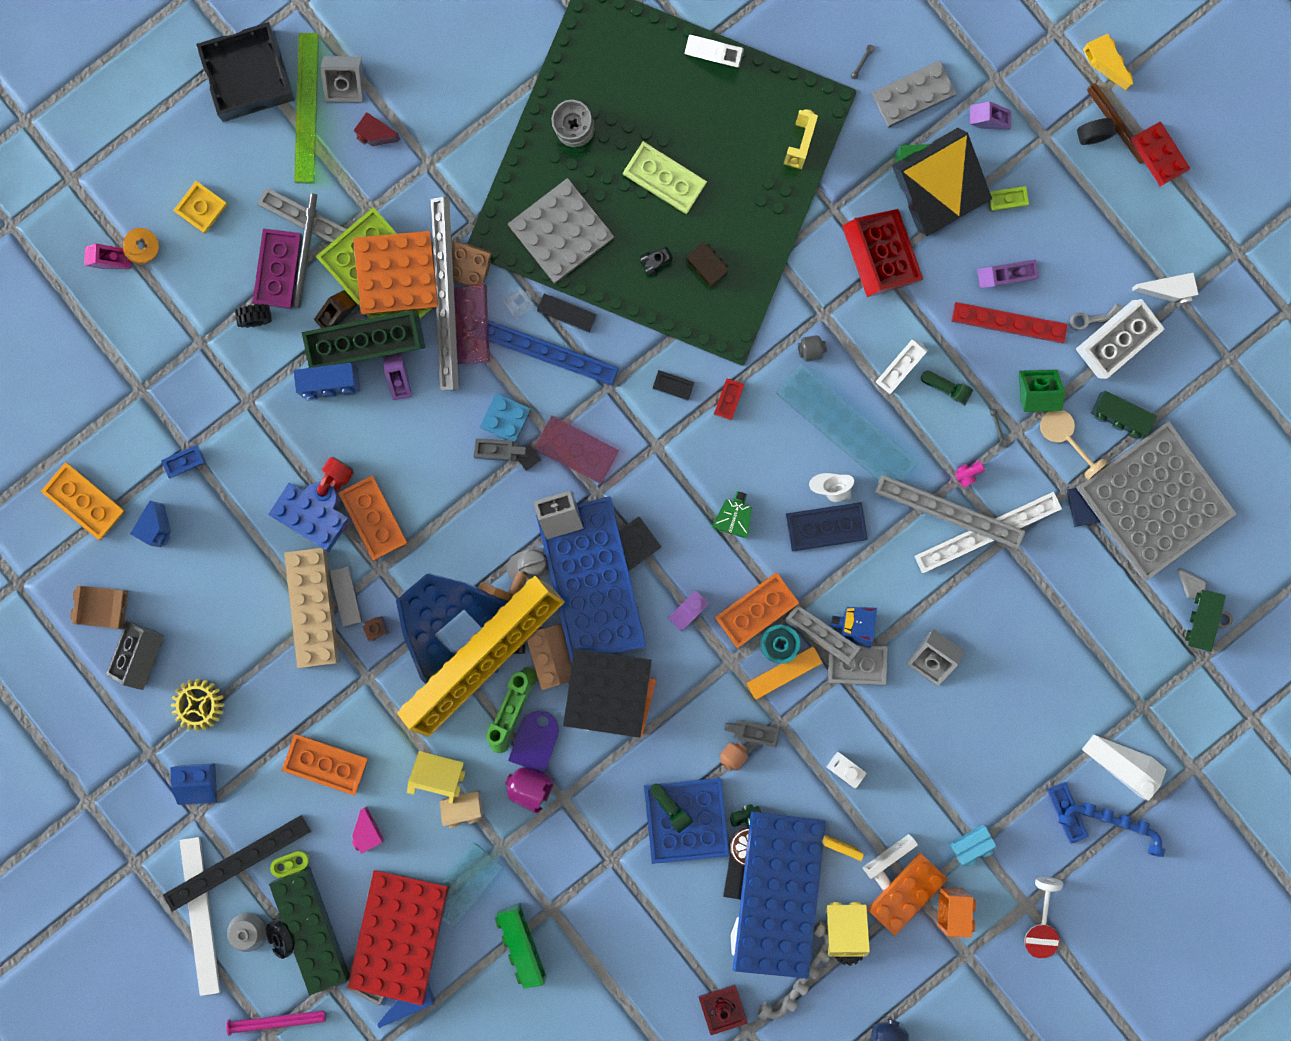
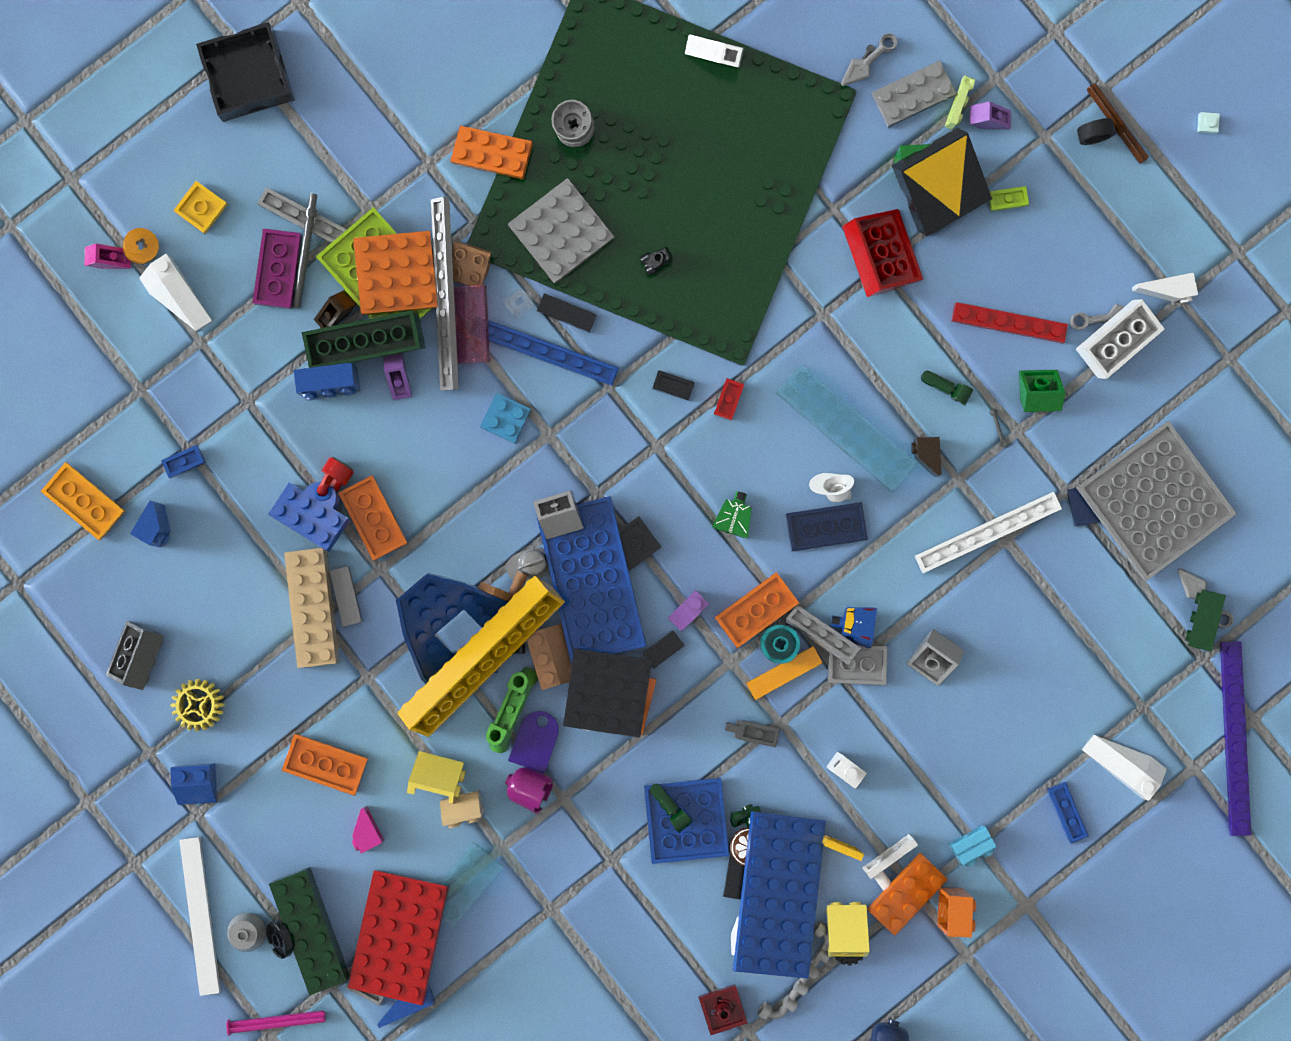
medium nougat panel [70,586,129,629] -> none
black tile [163,815,311,912] -> none
black tyre [235,304,272,328] -> none
lime plate [270,850,309,878] -> none
clear neon green plate [294,33,319,184] -> none
light grey slope [321,56,364,102] -> none
dark red slope [354,112,400,146] -> none
reddish brown window [362,616,390,641] -> none
dark grey hinge [474,439,528,461] -> none
green slope [495,903,547,989] -> none
black tile [517,444,541,471] -> none
clear pink tile [534,415,619,484] -> none
yellowish green tile [623,141,707,215] -> none
dark brown brick [686,242,729,288] -> none
nougat head [719,742,748,772] -> none
light yellow panel [784,110,818,169] -> none
dark grey head [798,335,827,362] -> none
light grey tile [874,475,1026,550] -> none
white piece [876,338,928,394] -> none
dark pink plate [954,461,985,487] -> none
medium lavender slope [977,259,1038,288] -> none
piece [1024,876,1063,958] -> none
tan piece [1040,410,1109,479] -> none
blue bar [1058,803,1165,857] -> none
yellow slope [1083,33,1133,91] -> none
dark green brick [1091,391,1157,439] -> none
red plate [1130,121,1191,187] -> none
none -> white wedge [140,254,212,331]
none -> orange plate [450,125,533,179]
none -> black tile [643,630,685,668]
none -> light grey piece [841,33,897,86]
none -> dark brown slope [911,437,942,477]
none -> yellowish green hinge [945,76,975,129]
none -> light aqua plate [1197,112,1220,134]
none -> dark purple plate [1220,641,1252,836]

